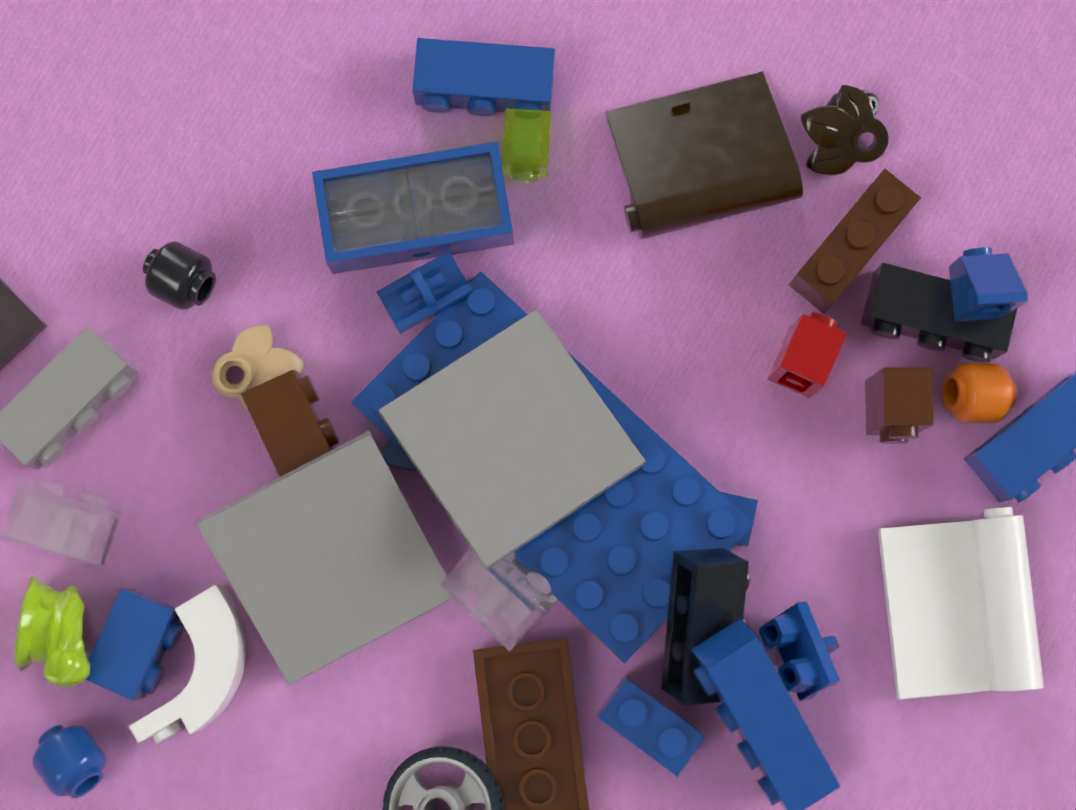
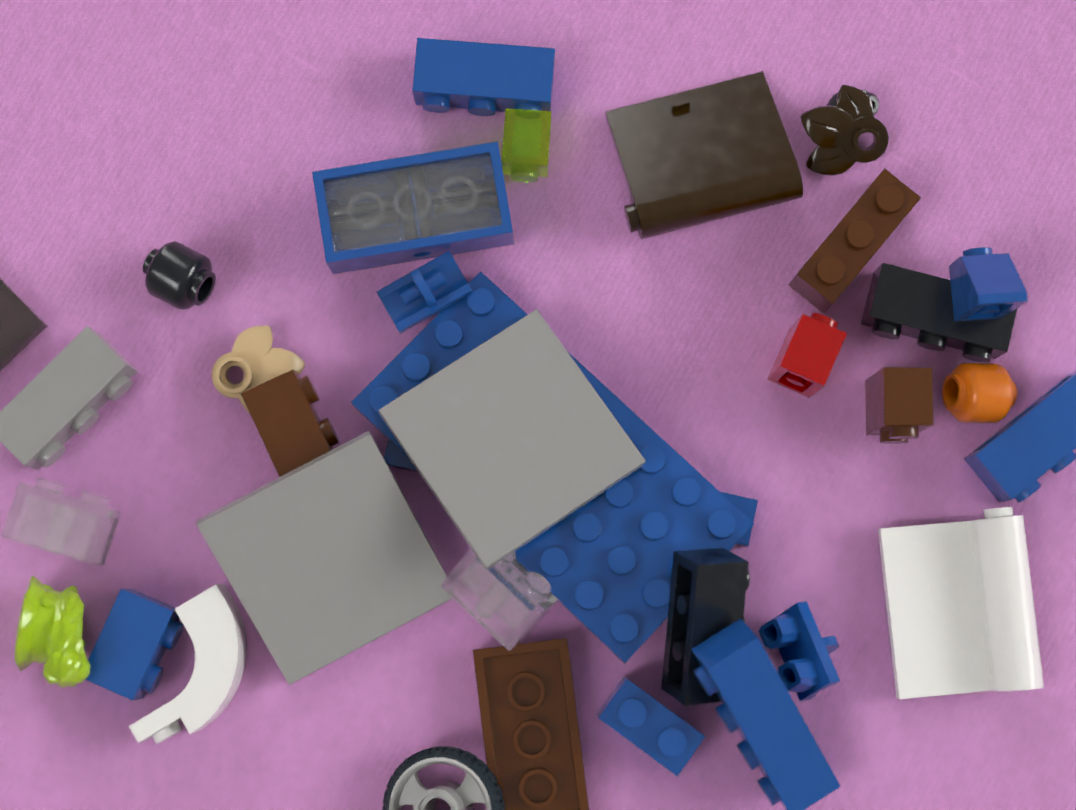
blue head [32,725,106,798] -> none

